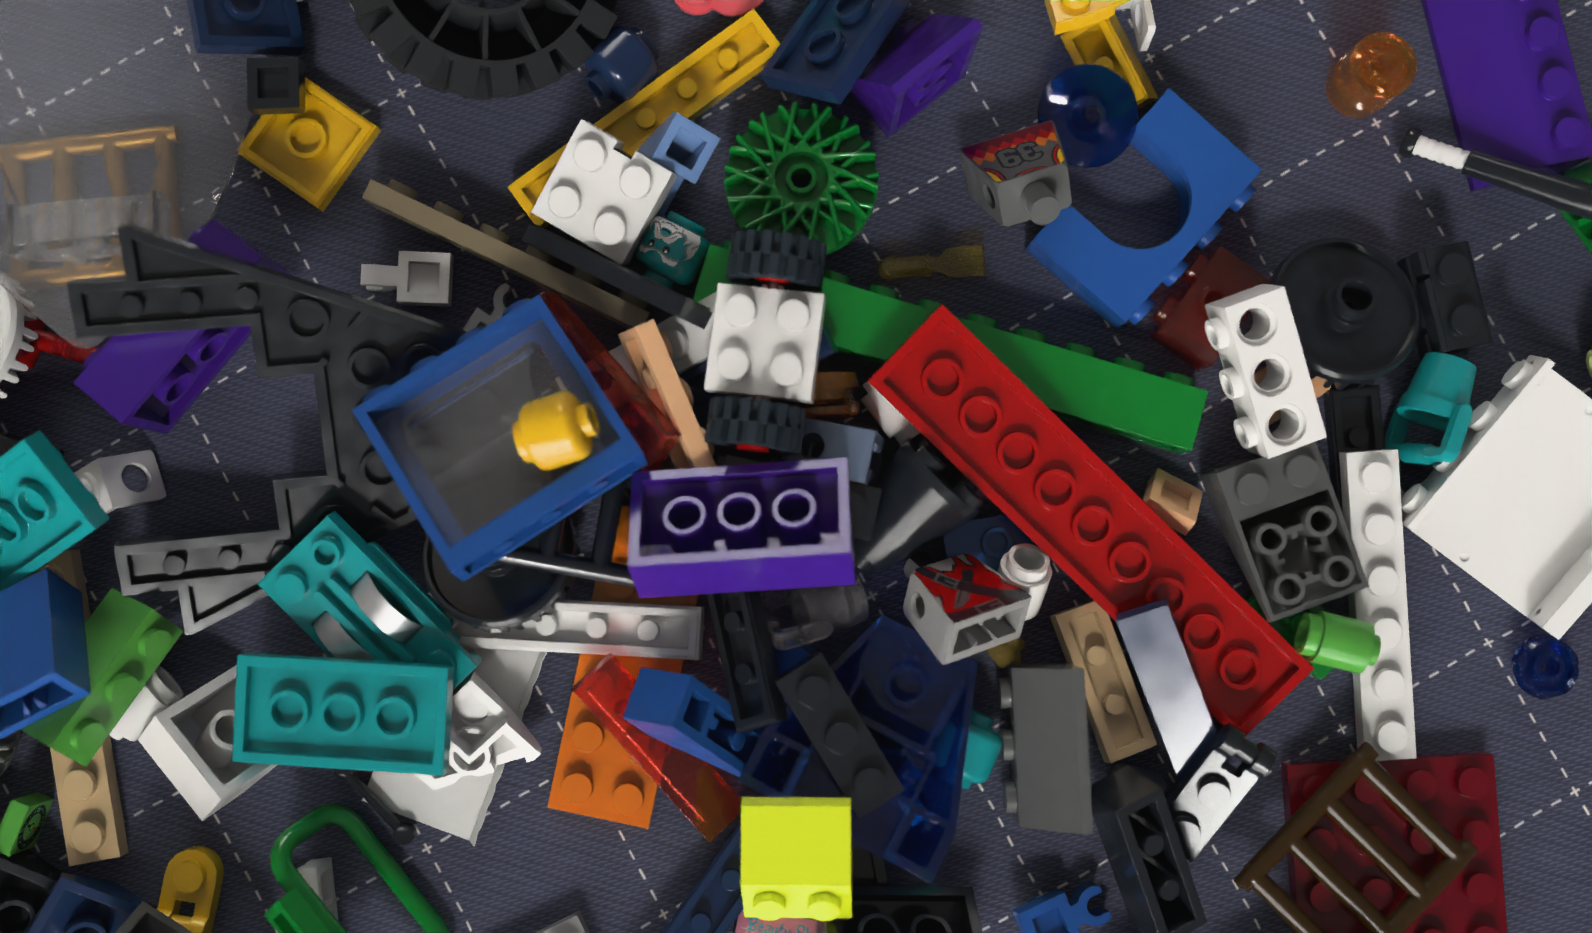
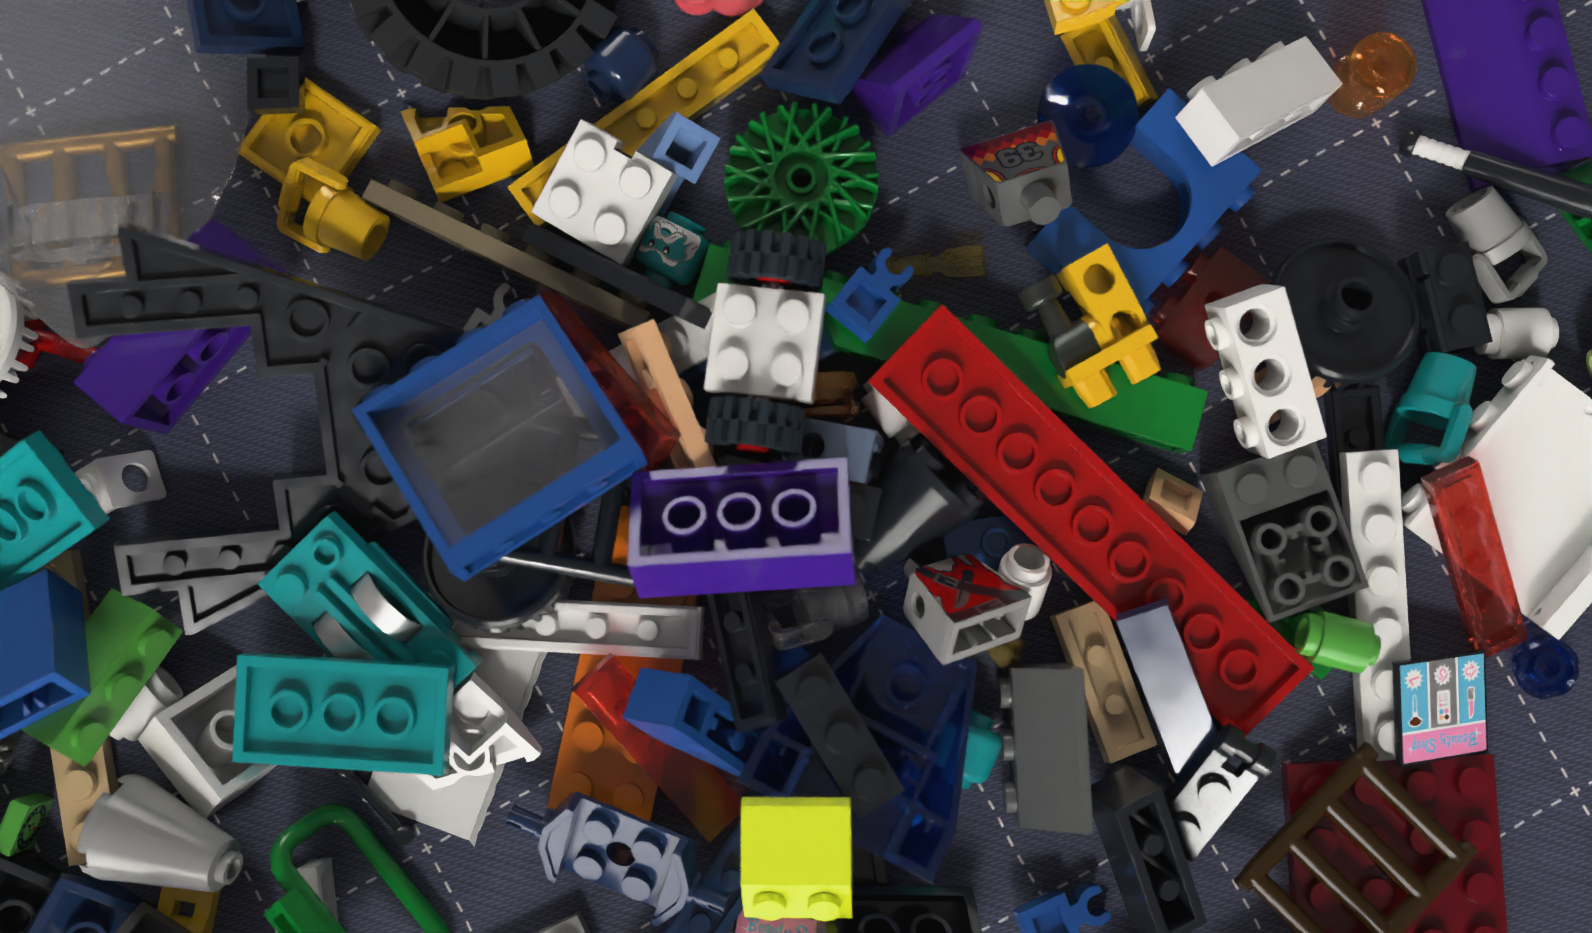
white plate [360,251,454,307] -> none
yellow head [512,391,600,470] -> none
none -> light grey cone [78,773,243,892]
none -> yellow piece [277,157,390,261]
none -> yellow slope [401,106,534,202]
none -> dark blue plate [505,791,730,926]
none -> blue plate [825,247,914,343]
none -> yellow hips [1018,243,1161,409]
none -> white brick [1175,36,1343,167]
none -> piece [1392,649,1488,767]
none -> clear red tile [1421,456,1528,659]
none -> light grey piece [1445,186,1547,304]
none -> white brick [1474,307,1559,359]

